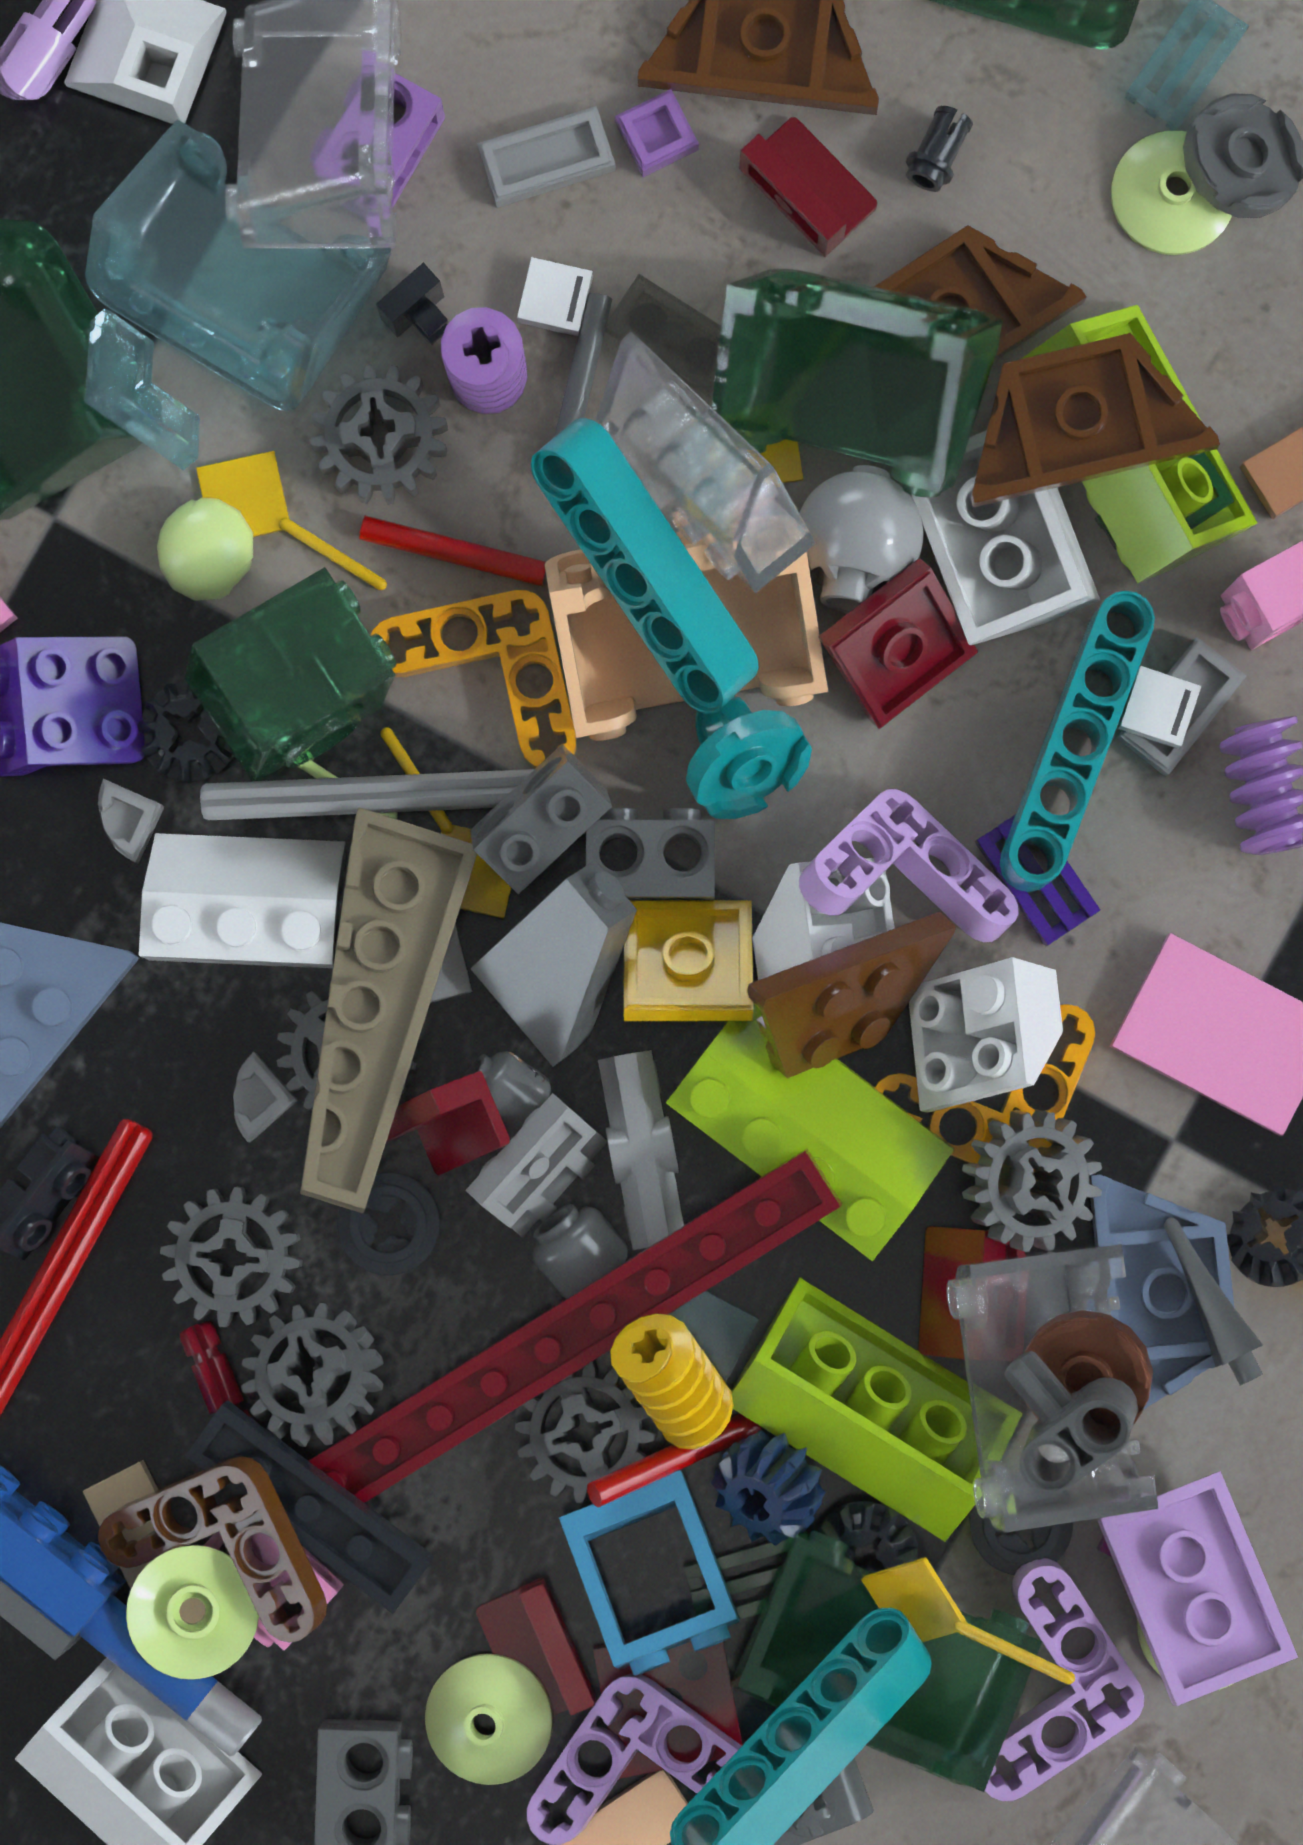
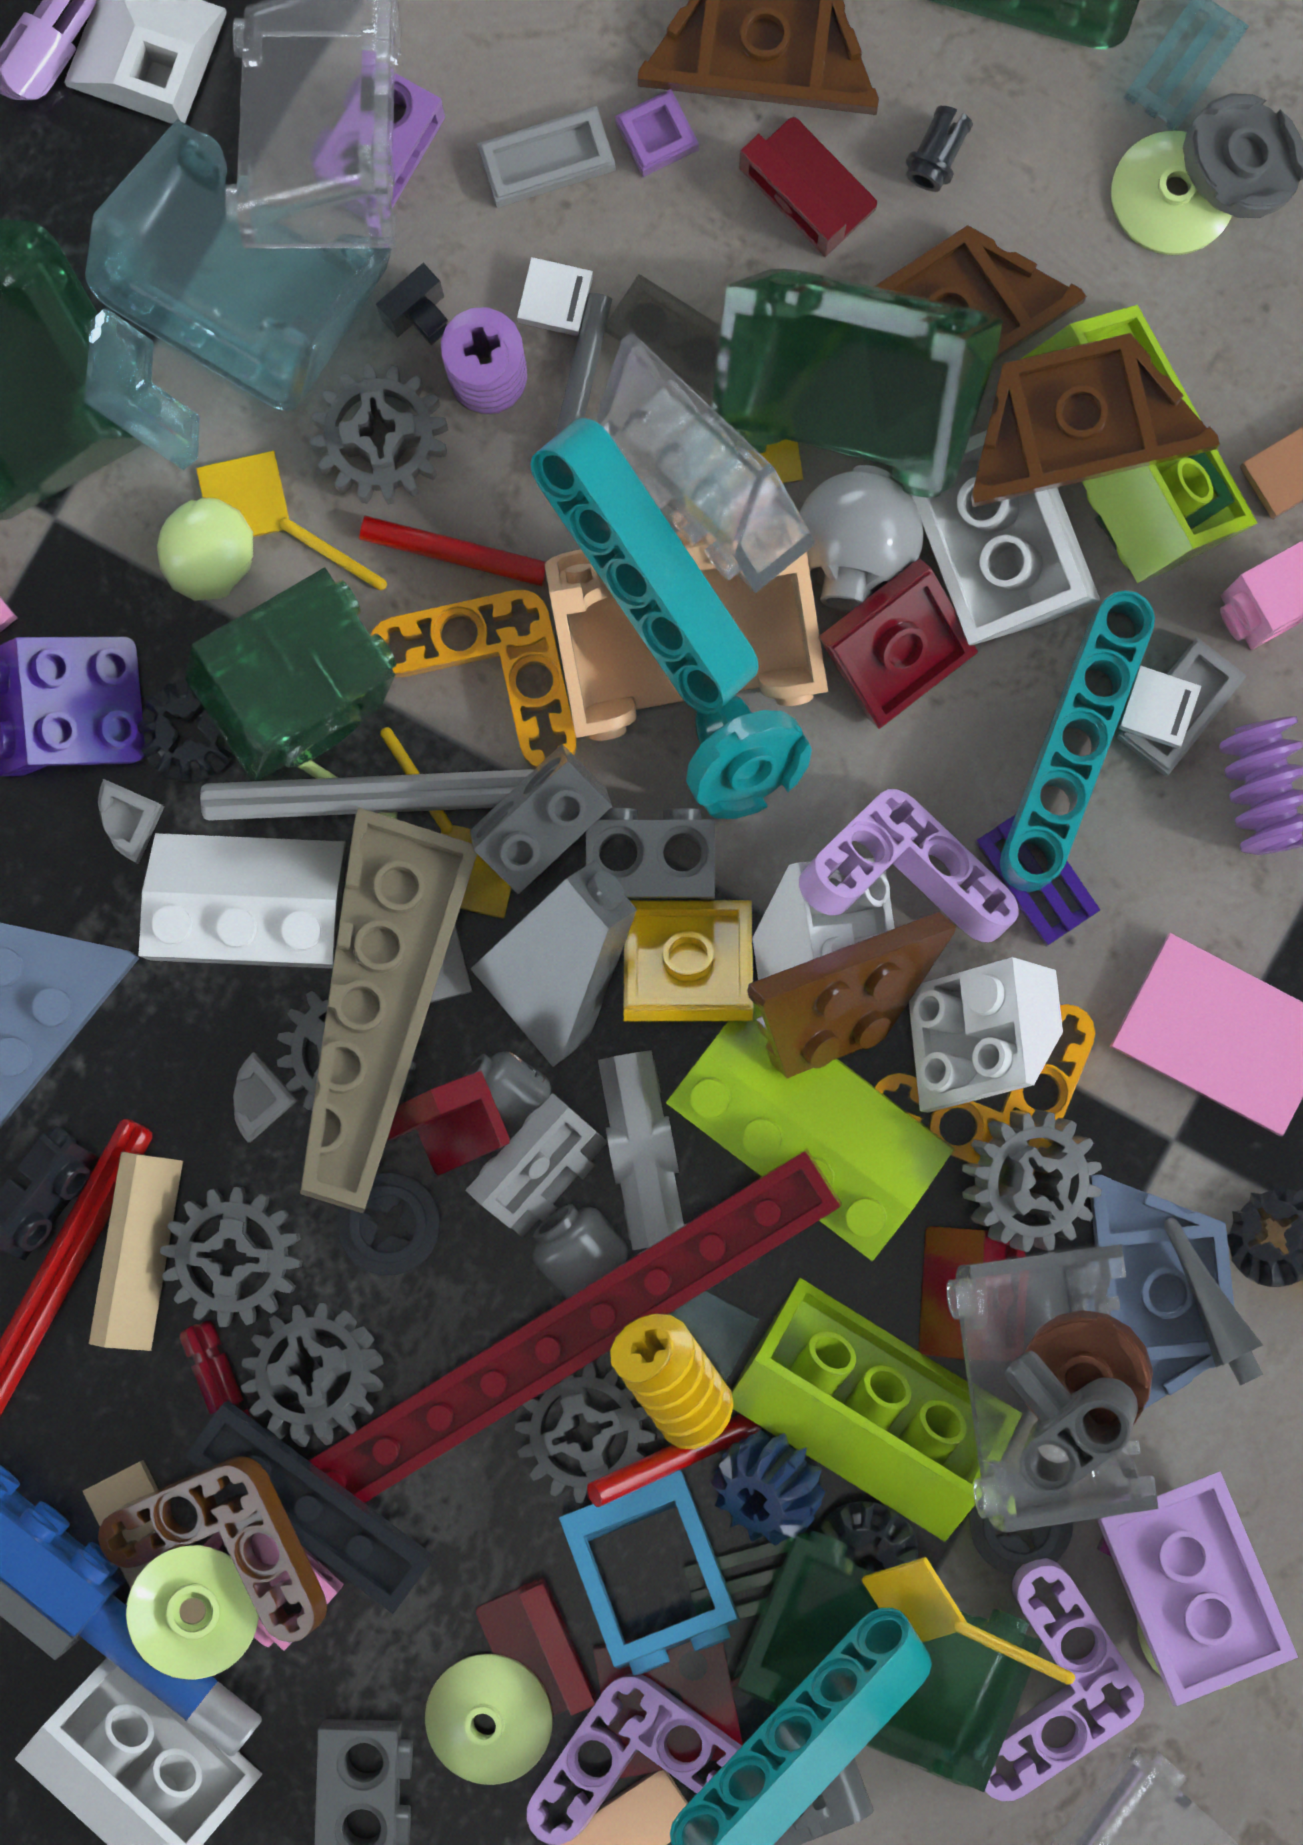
none -> tan tile [89,1152,183,1351]

